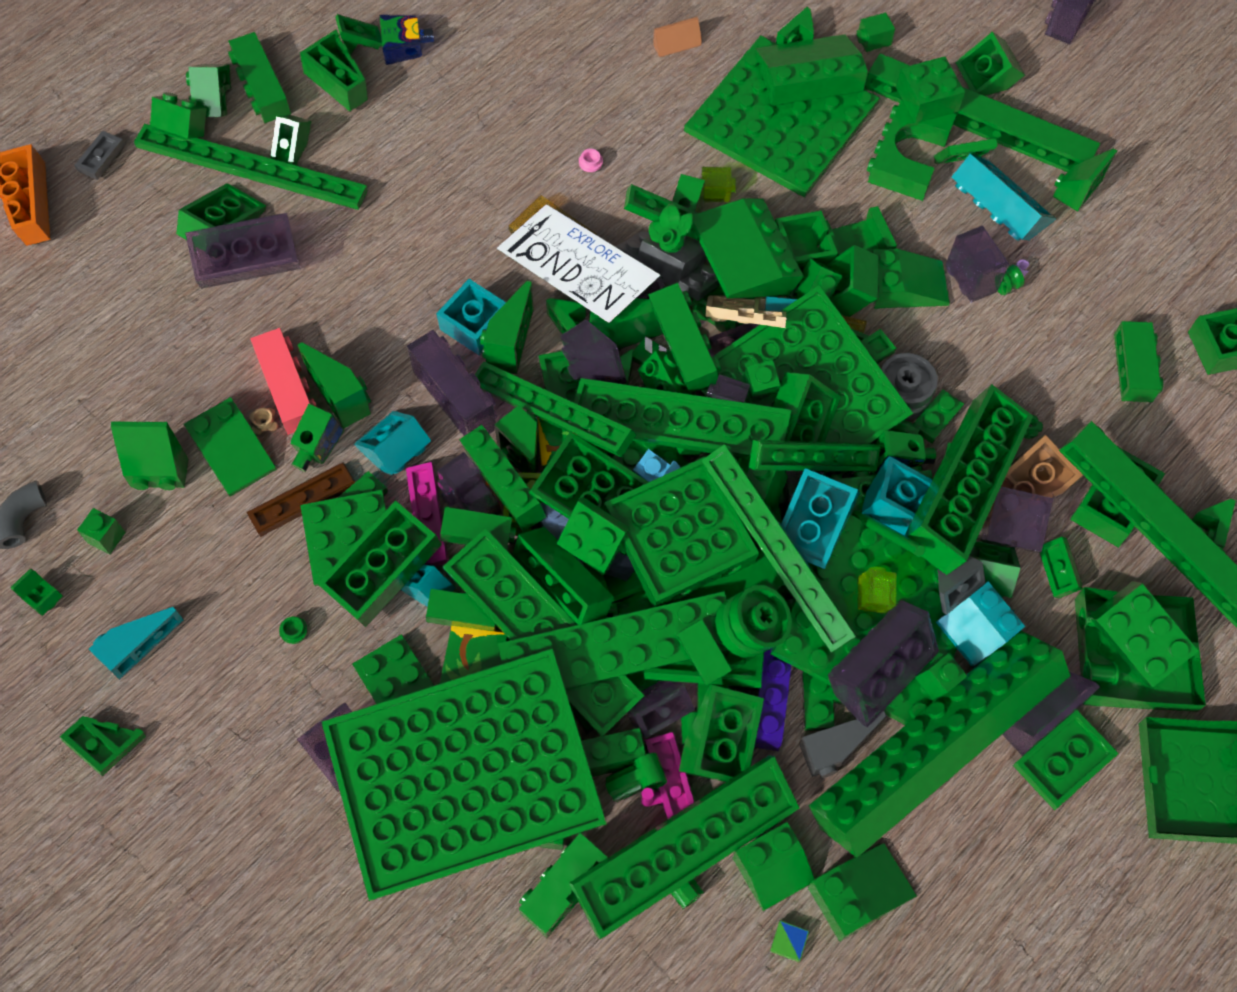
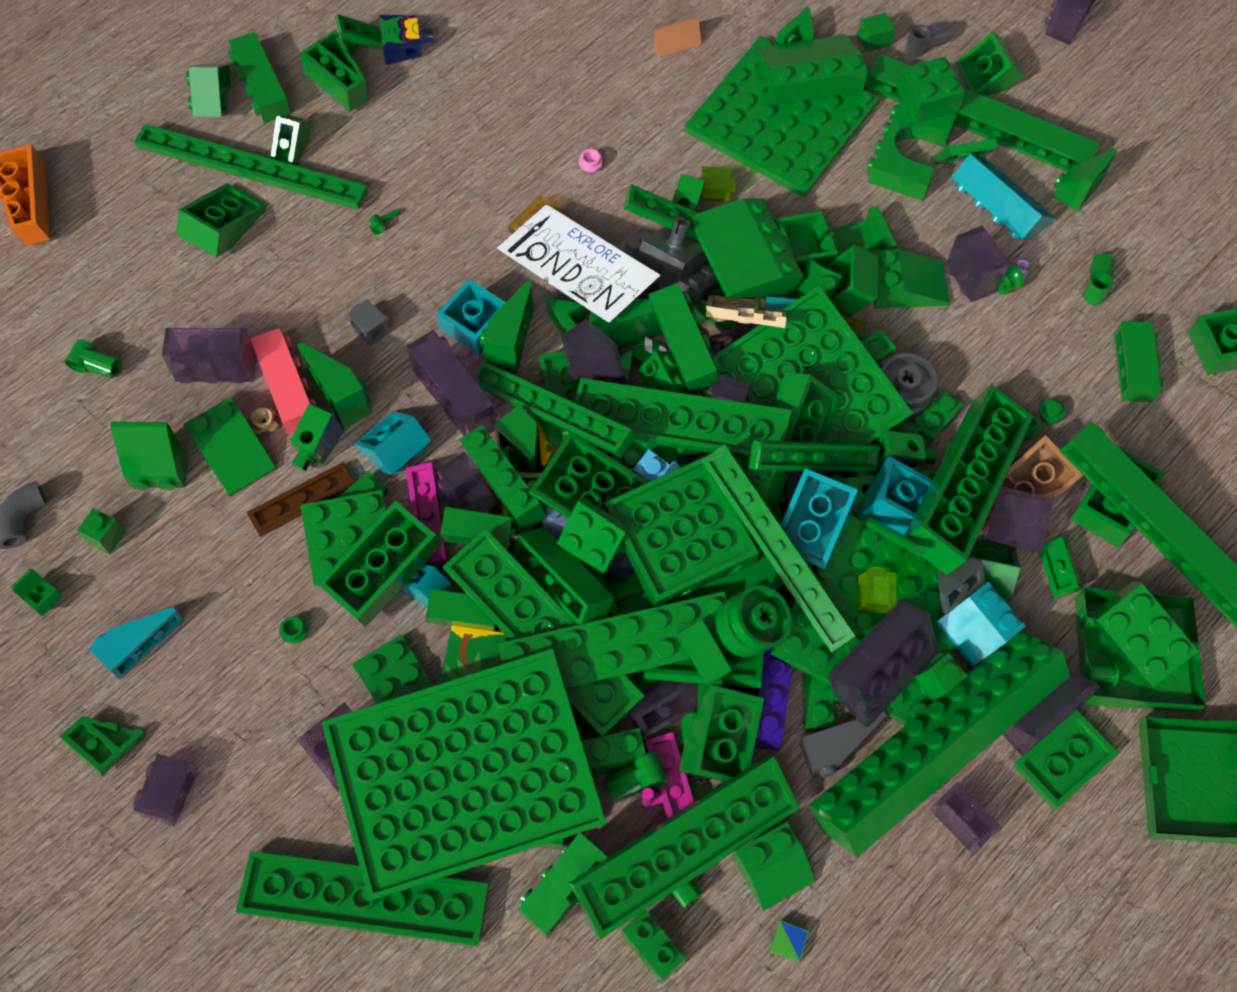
flat silver plate [75,130,125,180] -> none
green brick [150,92,207,139] -> none
clear purple slope [185,213,301,289] -> none
green plate [649,204,694,253] -> none
green brick [744,360,780,400] -> none
green slope [808,843,917,942] -> none
green slope [1191,499,1236,549] -> none
none -> green piece [64,339,122,379]
none -> clear purple brick [133,753,198,827]
none -> clear purple brick [162,328,257,384]
none -> green plate [236,851,489,947]
none -> dark grey brick [347,299,390,347]
none -> green hand [370,208,400,235]
none -> green brick [621,910,686,984]
none -> flat silver piece [905,21,953,57]
none -> clear purple brick [929,782,1001,855]
none -> green plate [1039,399,1066,425]
none -> green piece [1083,253,1116,305]

